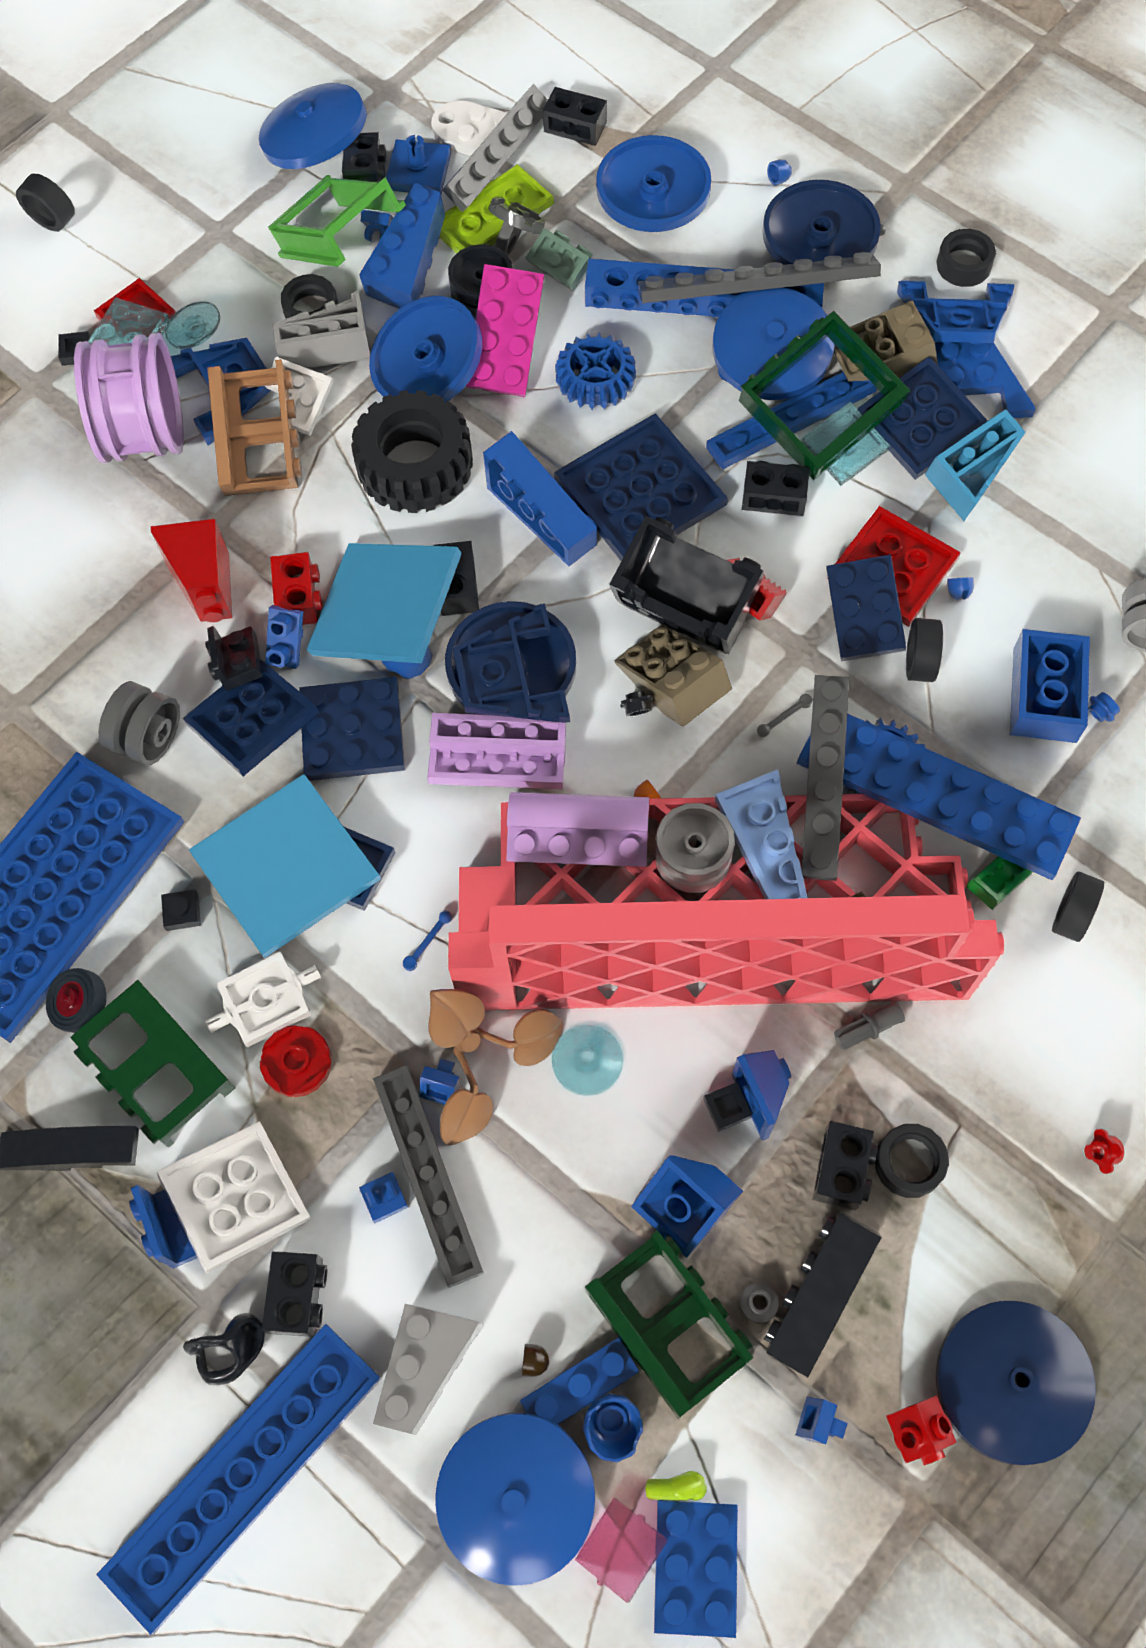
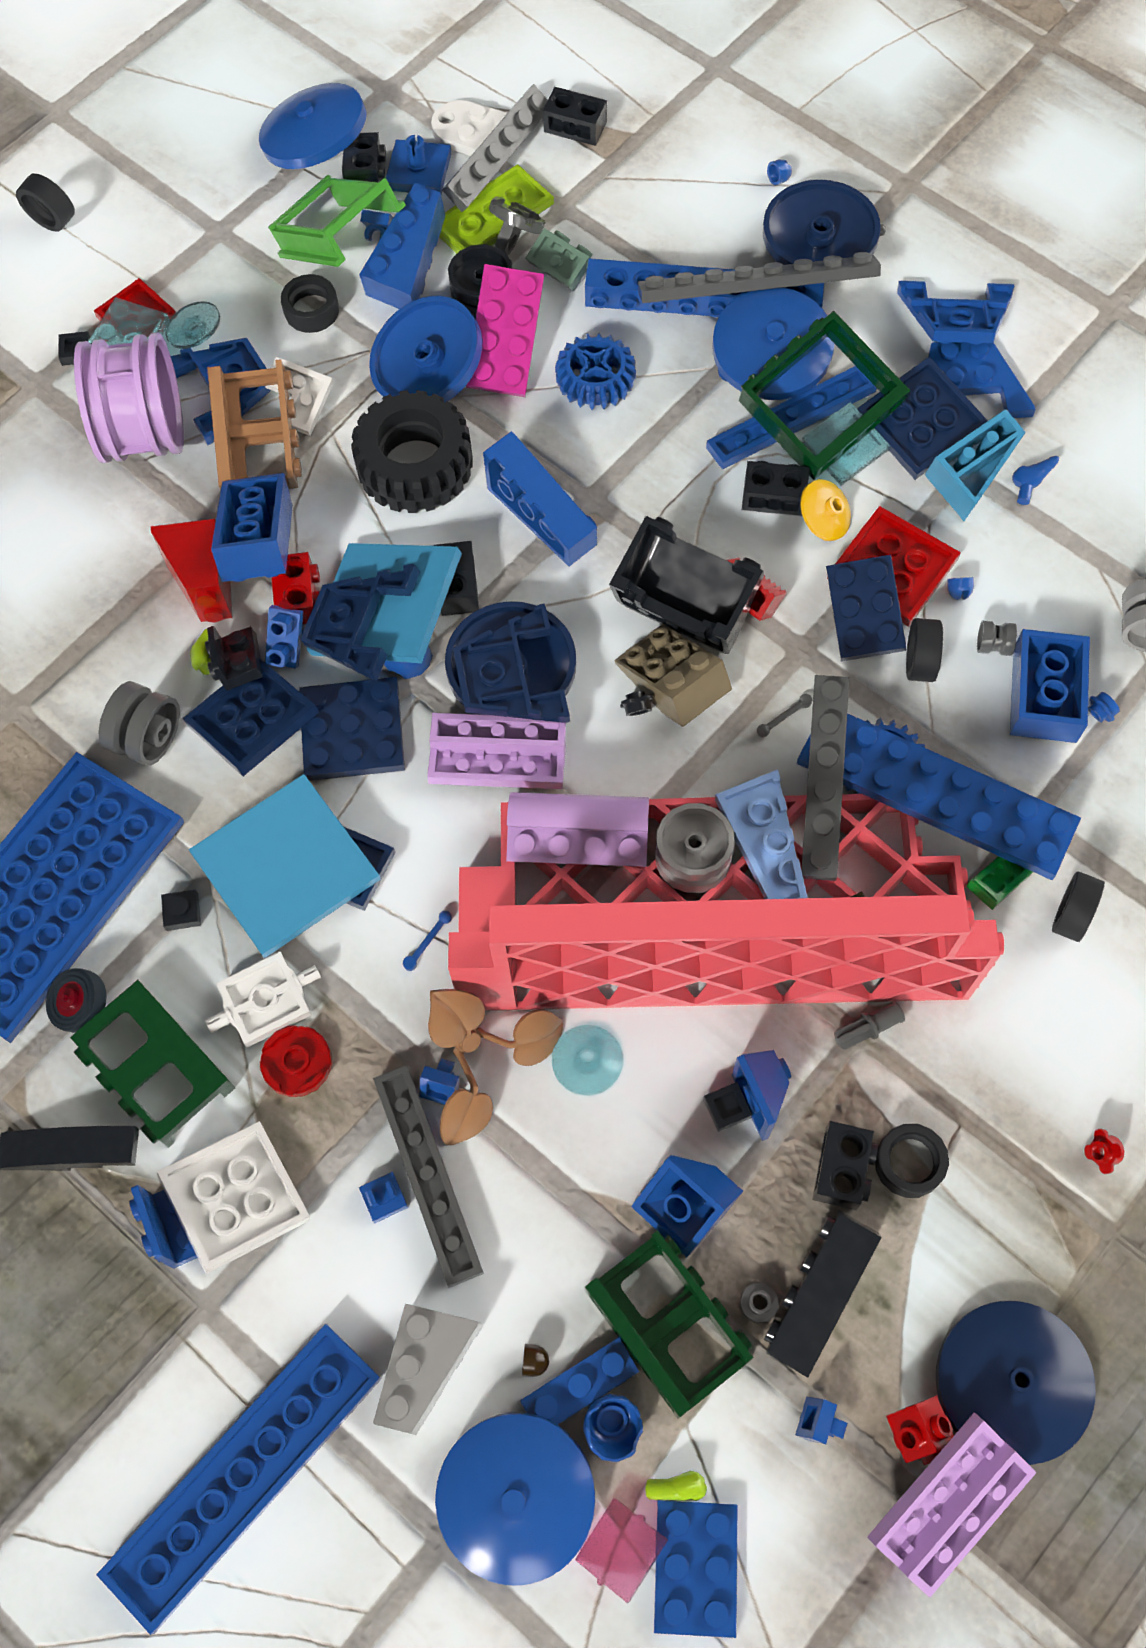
black piece [183,1313,265,1385] -> none
black brick [261,1251,328,1337] -> none
light grey wedge [273,290,370,368] -> none
dark blue plate [554,413,728,561] -> none
blue dish [596,135,711,232] -> none
orange hinge [634,780,662,799] -> none
dark tan slope [834,300,938,382] -> none
black tyre [936,228,996,287] -> none
none -> lime arm [190,629,211,675]
none -> blue brick [211,473,293,582]
none -> dark blue wing [300,564,420,681]
none -> yellow dish [800,479,851,541]
none -> lavender brick [867,1413,1036,1597]
none -> dark grey wheel [977,620,1017,656]
none -> blue animal [1012,456,1059,505]

